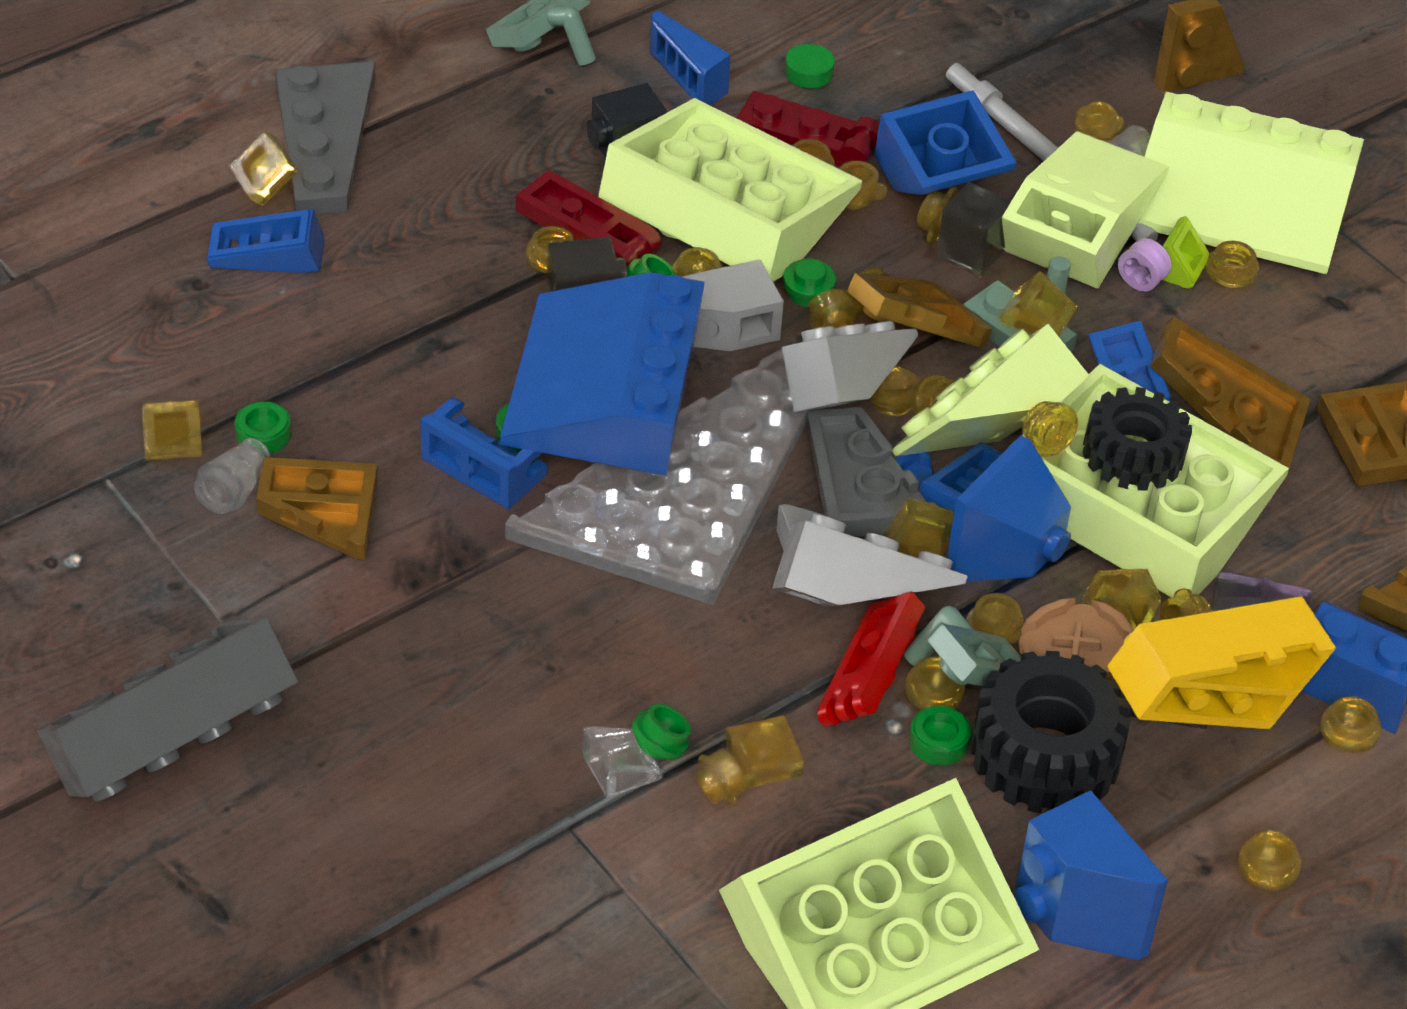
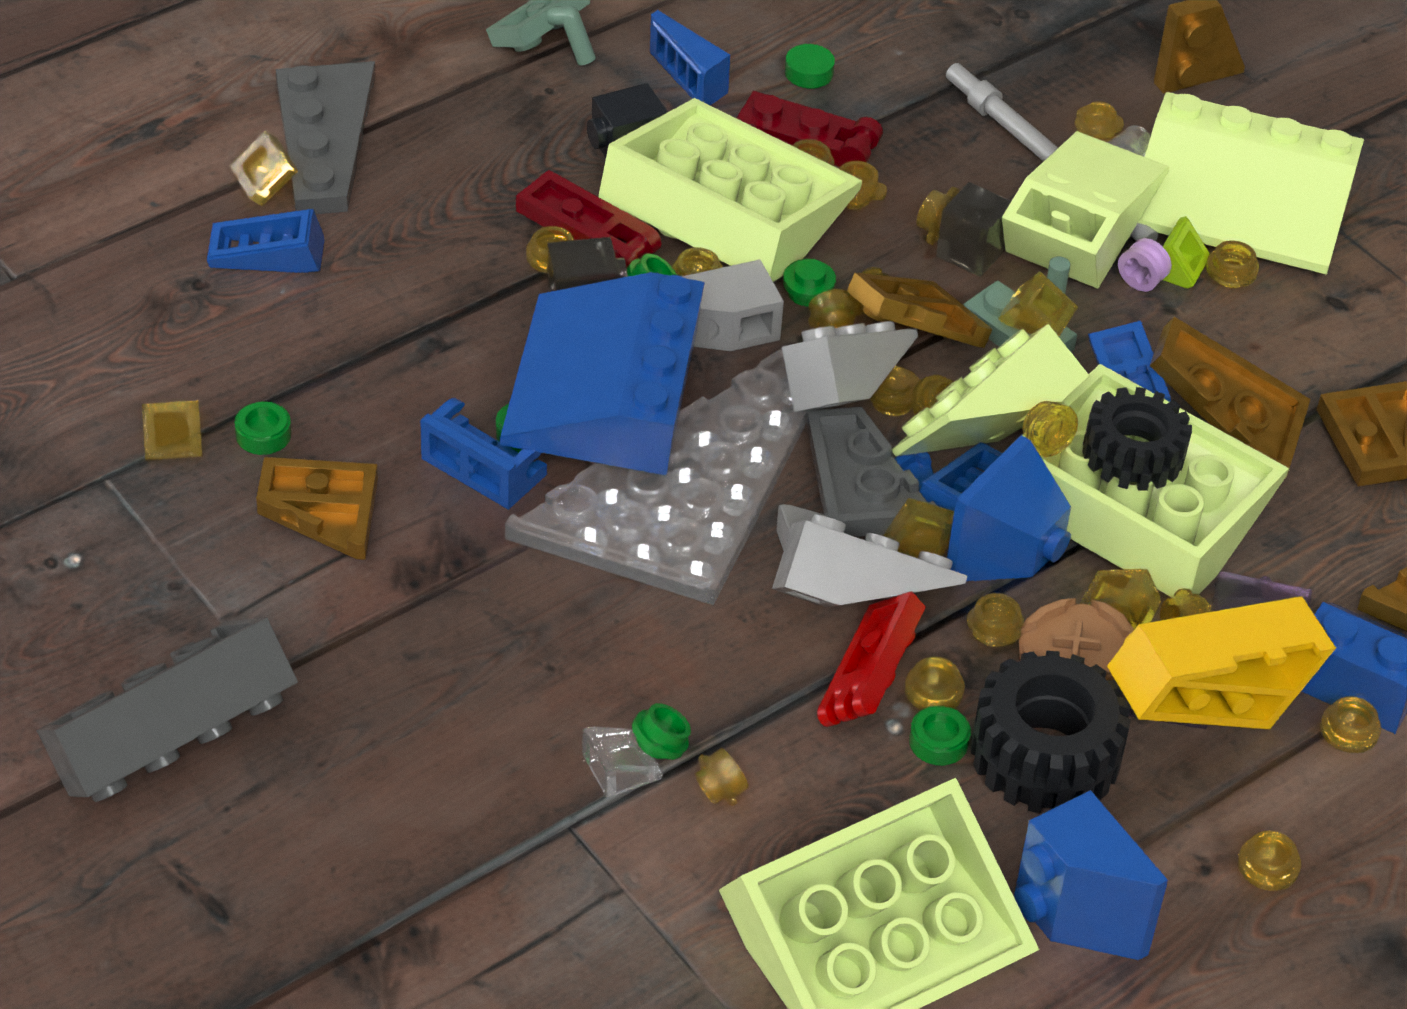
clear cone [194,438,270,514] -> none
clear yellow plate [726,715,804,789] -> none
blue slope [874,90,1017,195] -> none
sand green plate [903,606,1021,687] -> none

